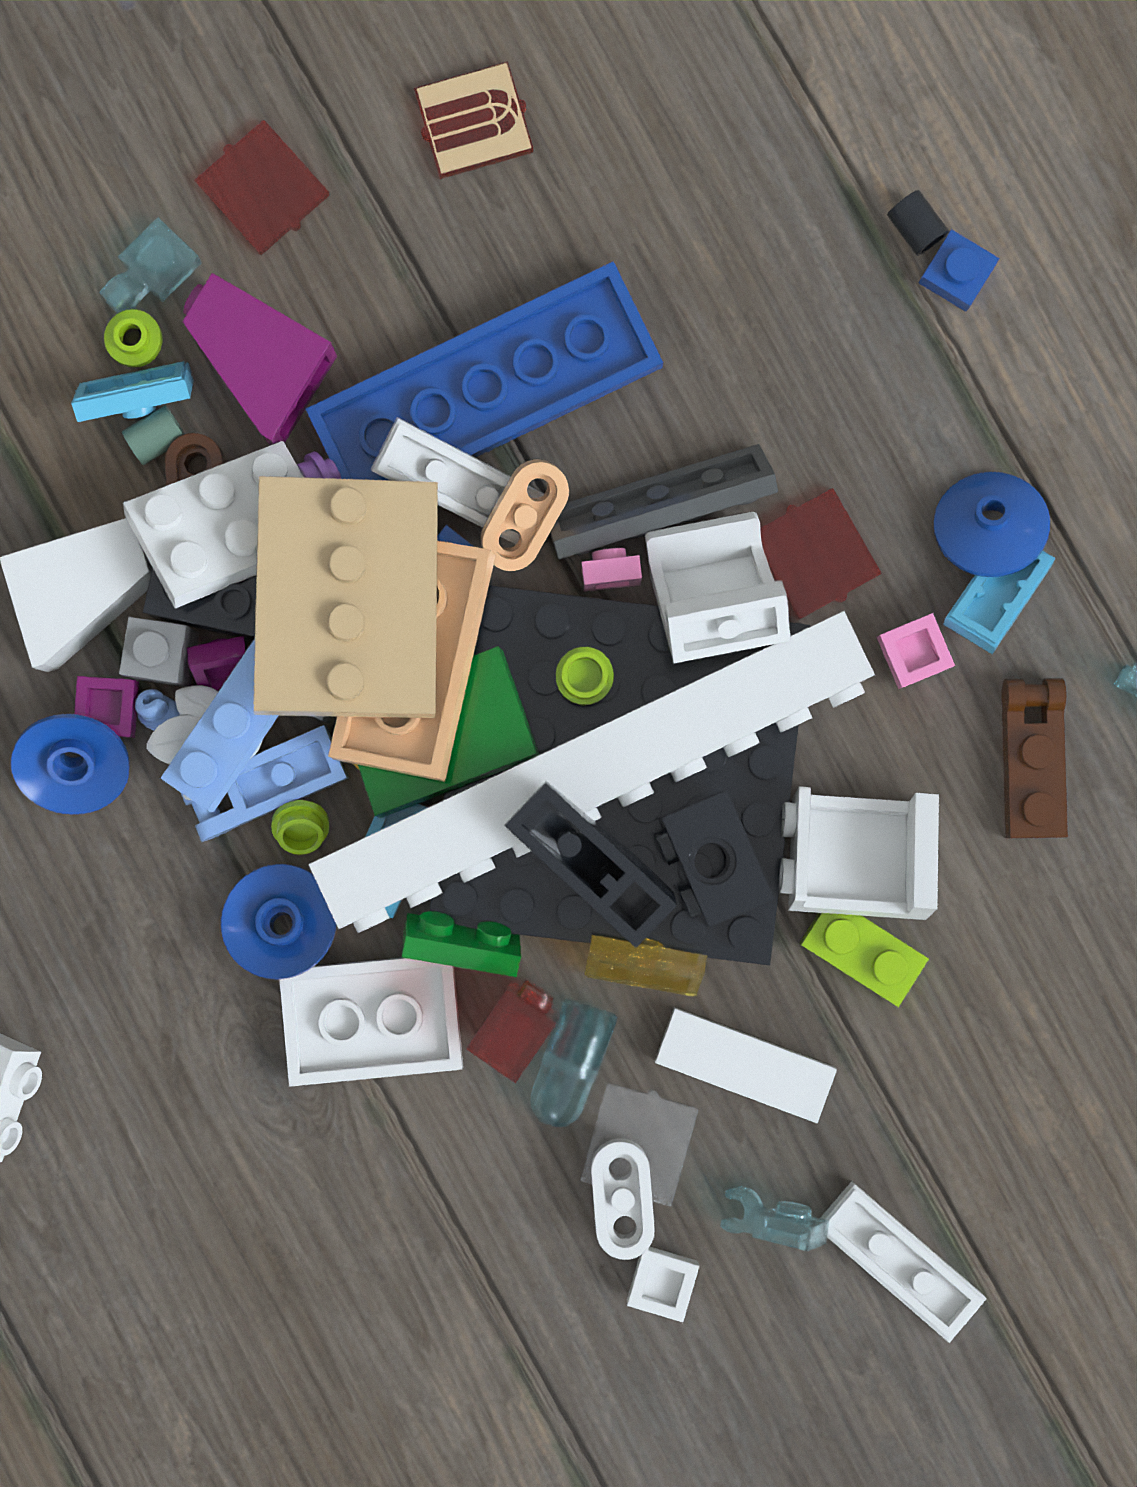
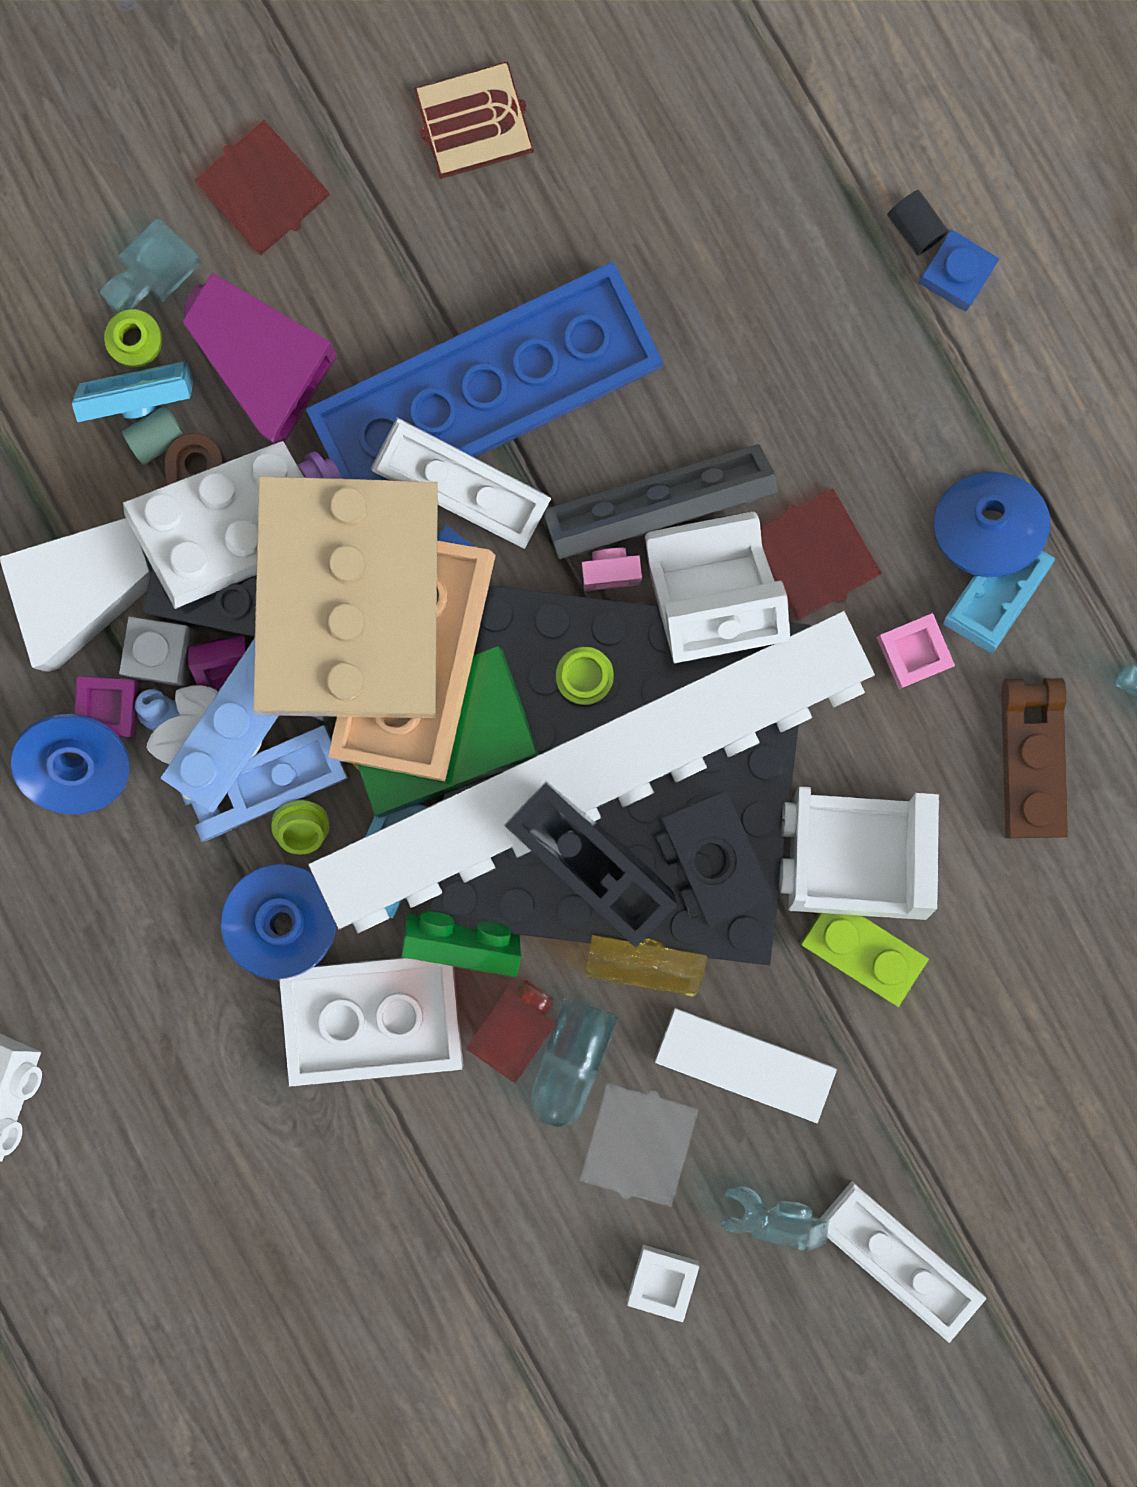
light nougat plate [480,459,569,571] -> none
white plate [591,1138,654,1260] -> none

